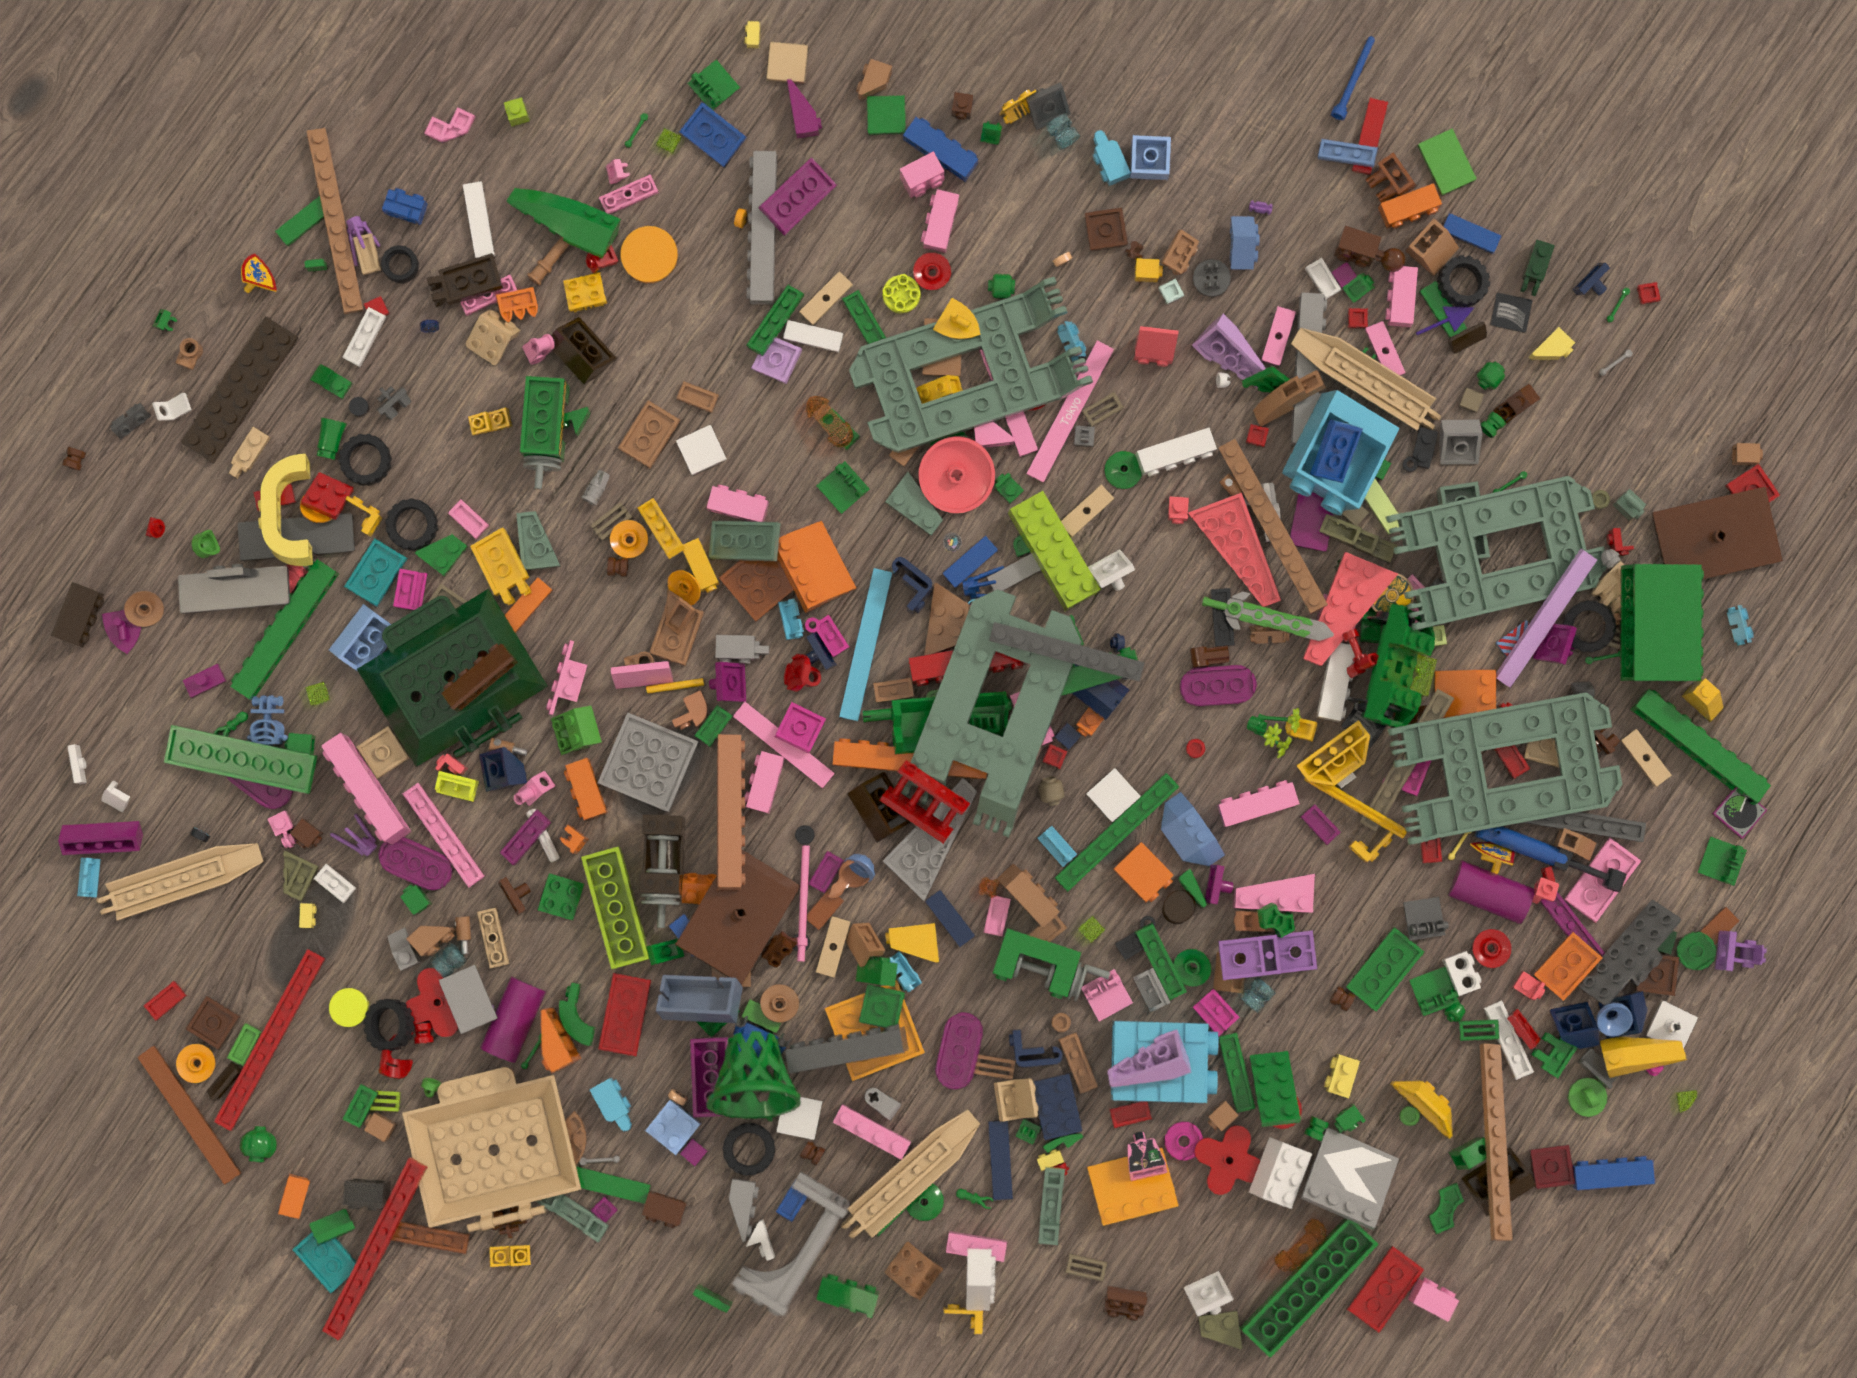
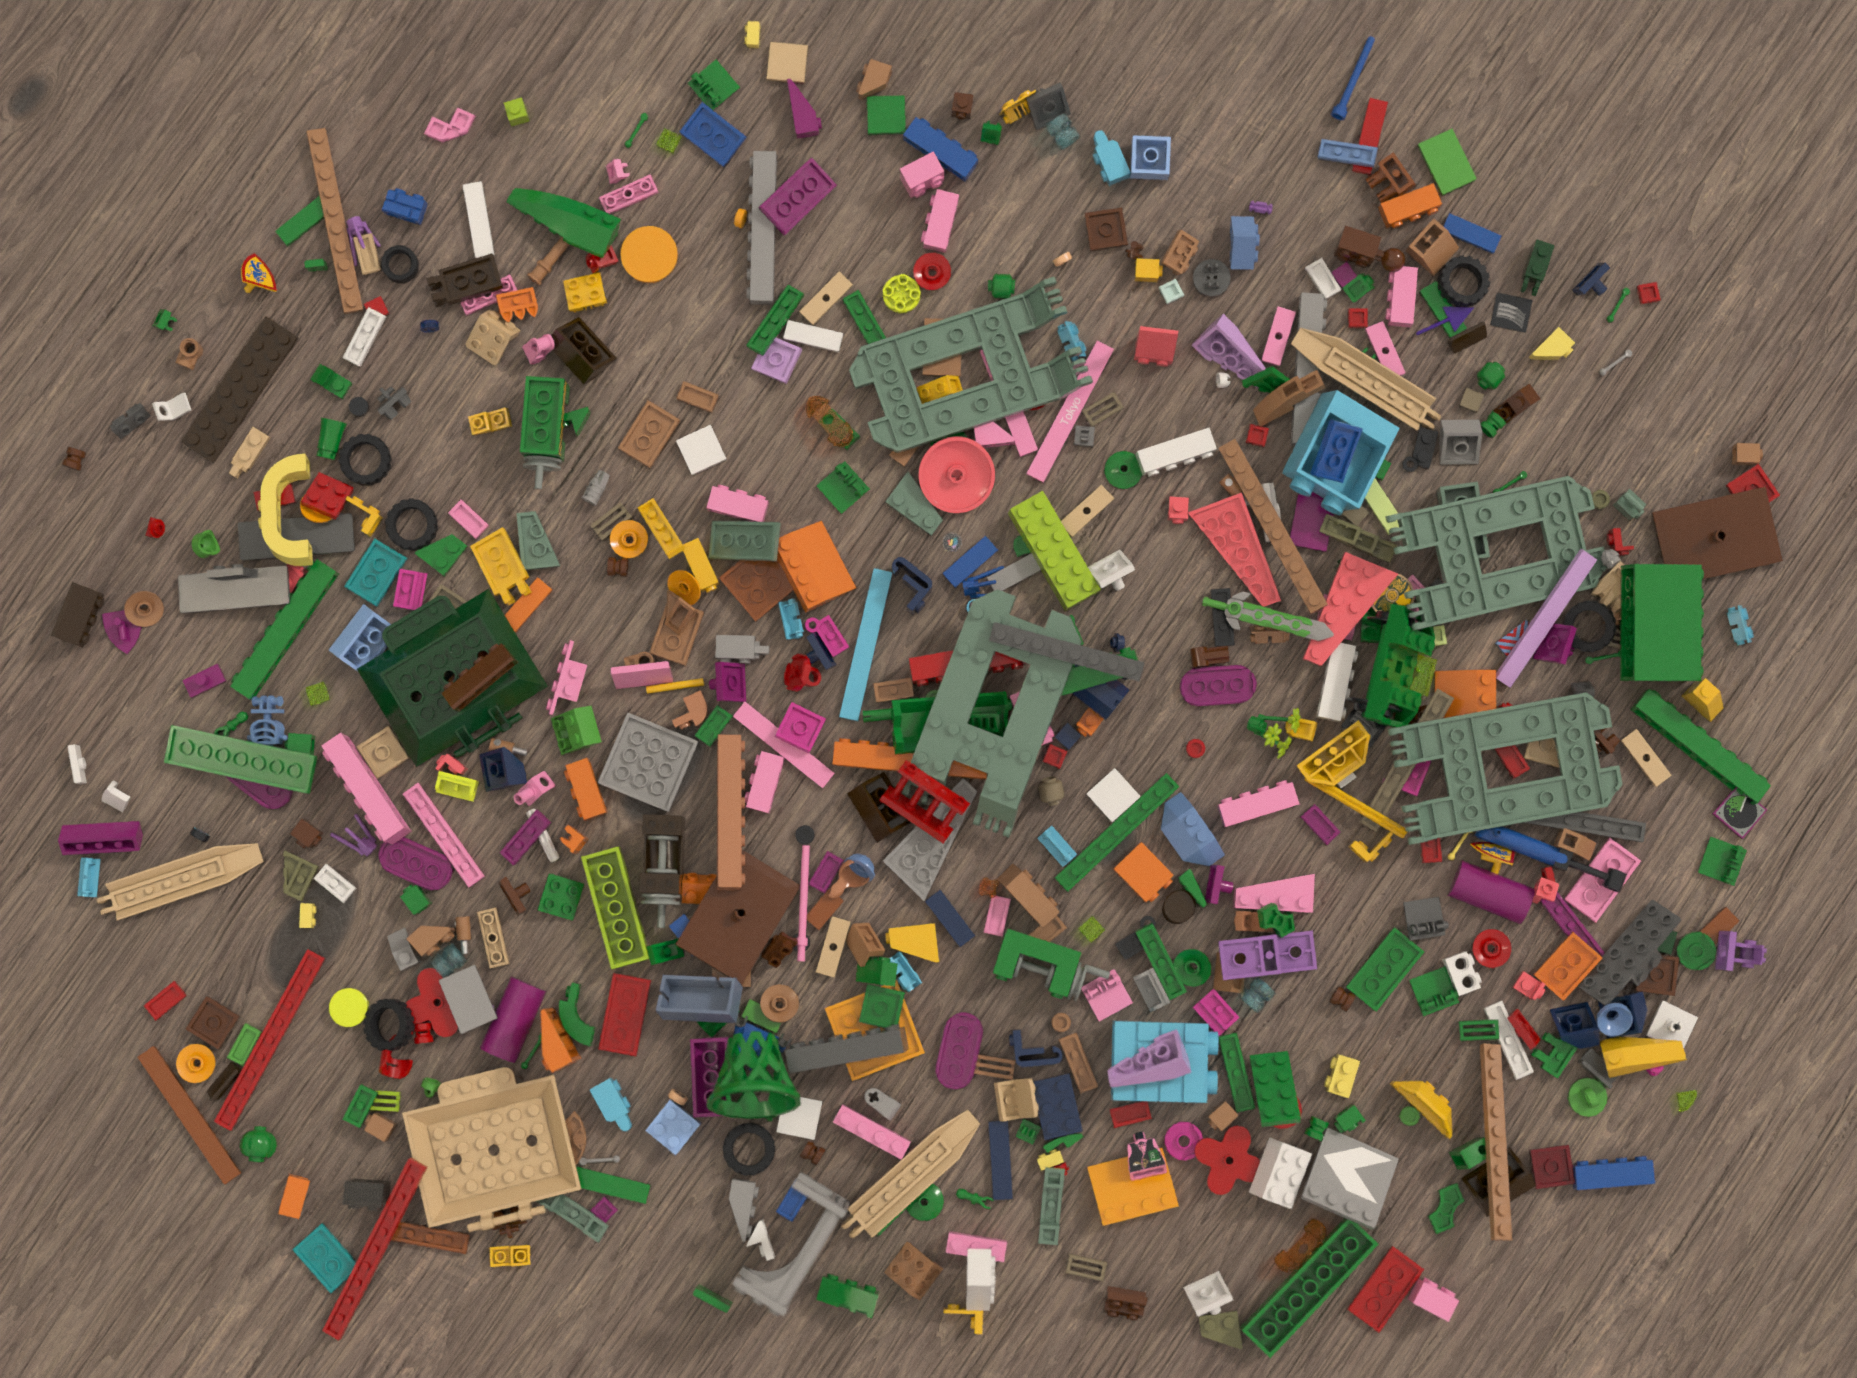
bright pink plate [268,811,296,848] -> none
green panel [309,1209,355,1246] -> none
reddish brown brick [642,1191,688,1228] -> none
magenta tile [680,1139,707,1166] -> none
medium nougat wing [924,583,971,655] -> none
yellow shield [933,298,981,339] -> none
green bracket [994,472,1024,504] -> none
red bar [1342,629,1379,678] -> none
green piece [1444,1003,1465,1022] -> none

